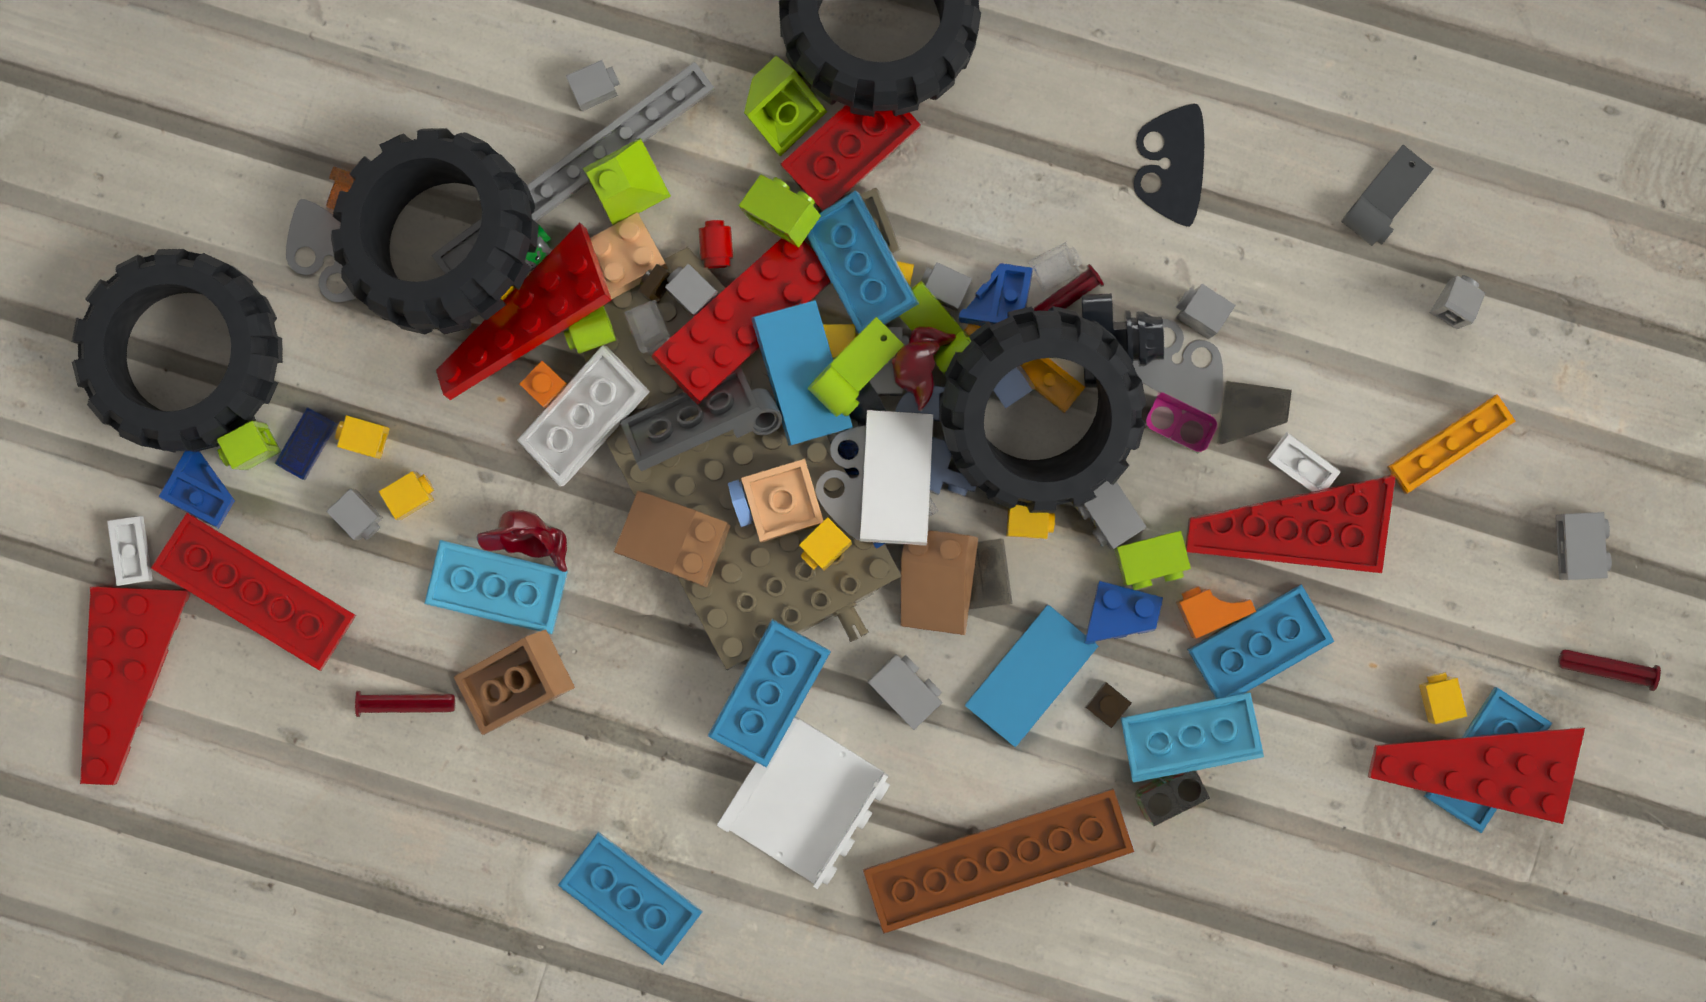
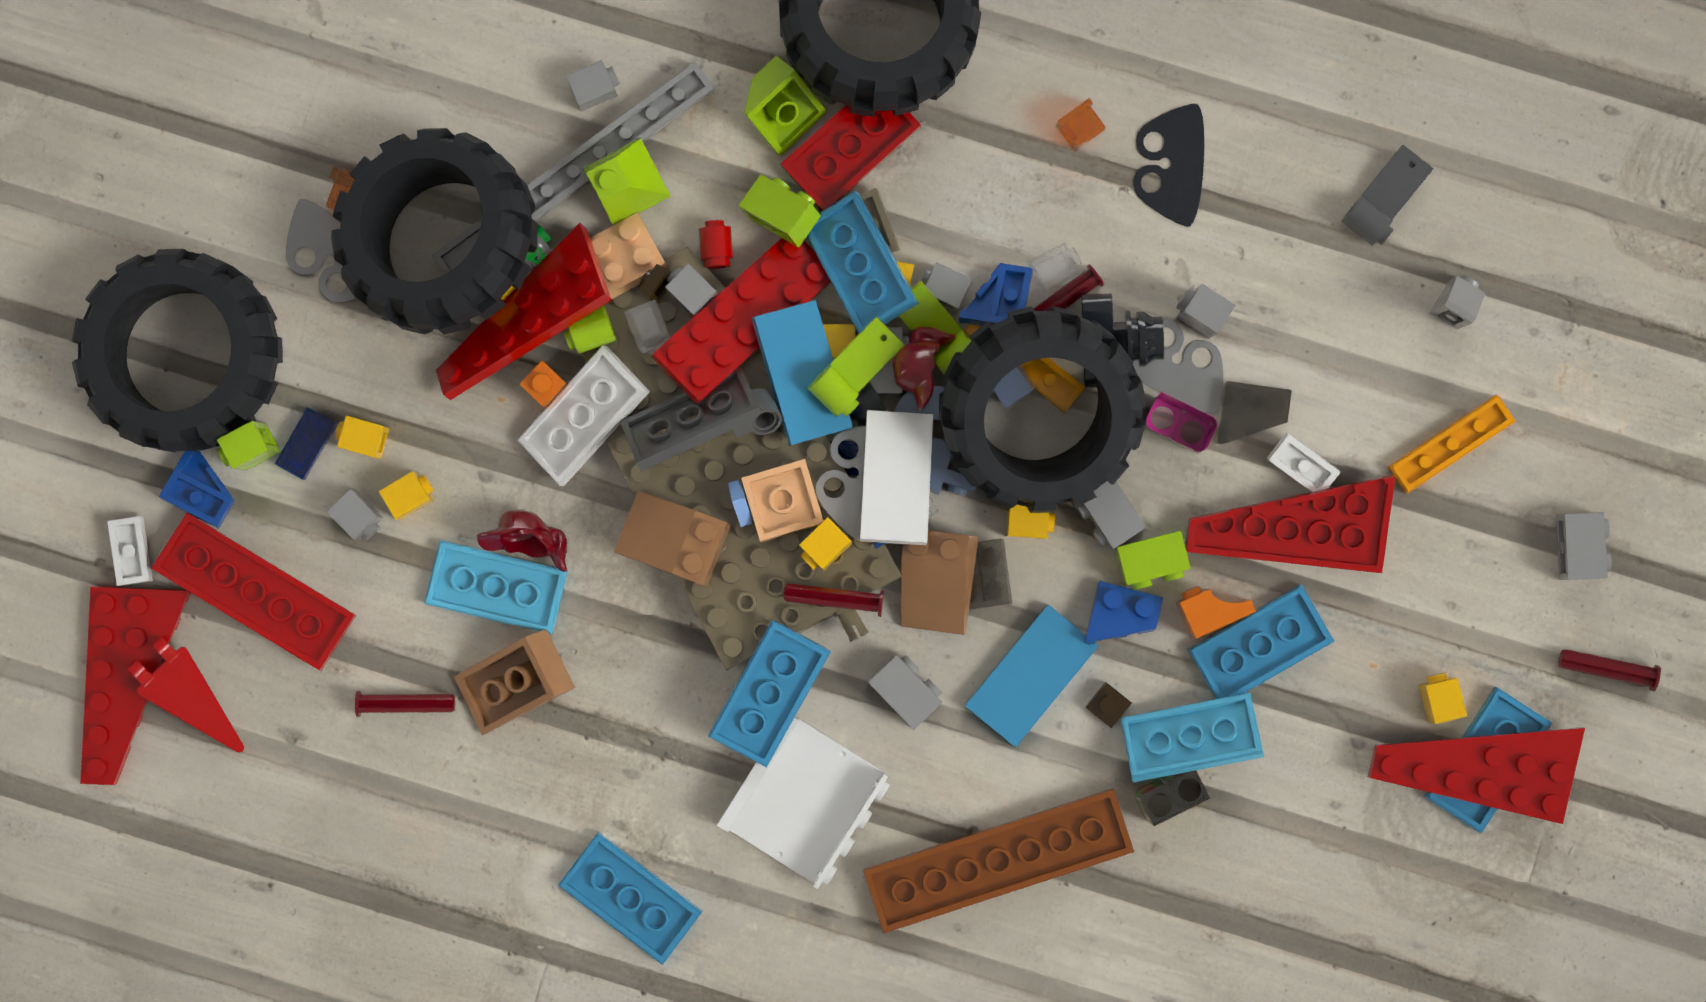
none -> red flag [127,637,244,753]
none -> dark red axle [783,583,884,617]
none -> clear orange panel [1056,98,1105,152]

